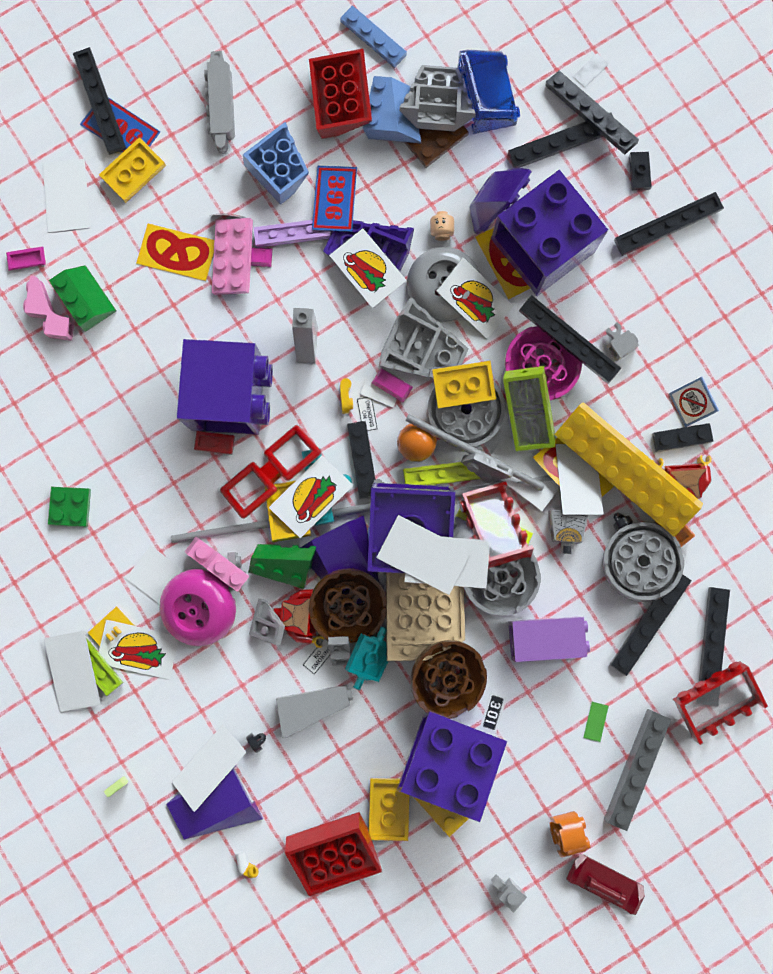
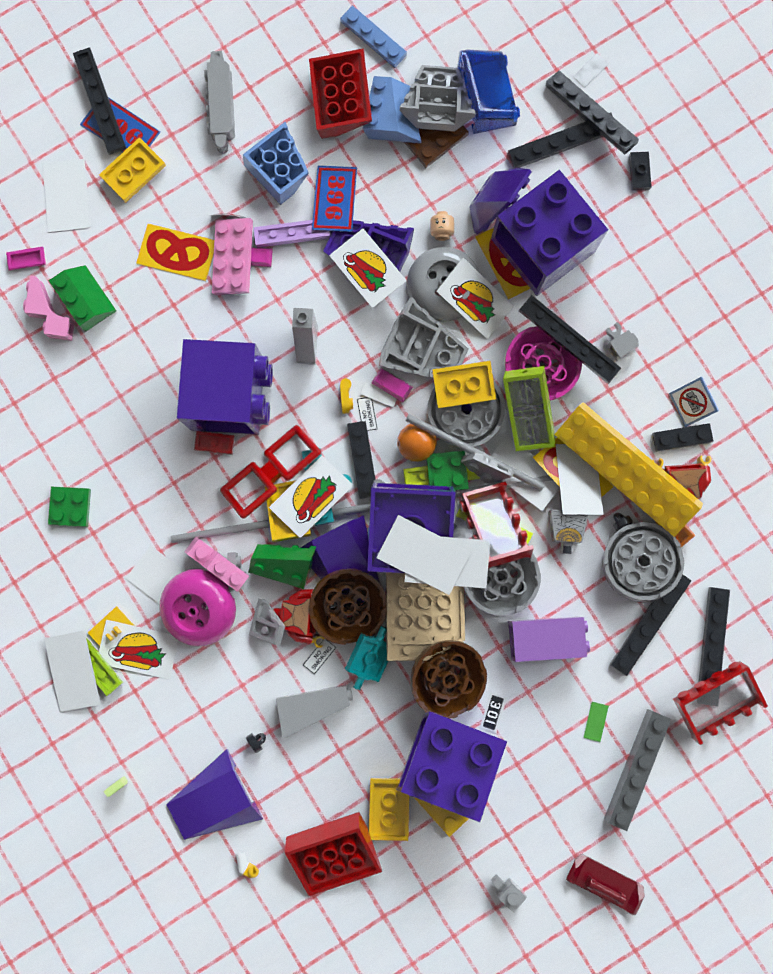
white sticker [172,724,246,812] -> none
light grey slope [328,637,351,666] -> none
orange brick [549,811,591,858] -> none
black plate [614,192,724,256] -> none
none -> green plate [427,451,469,491]

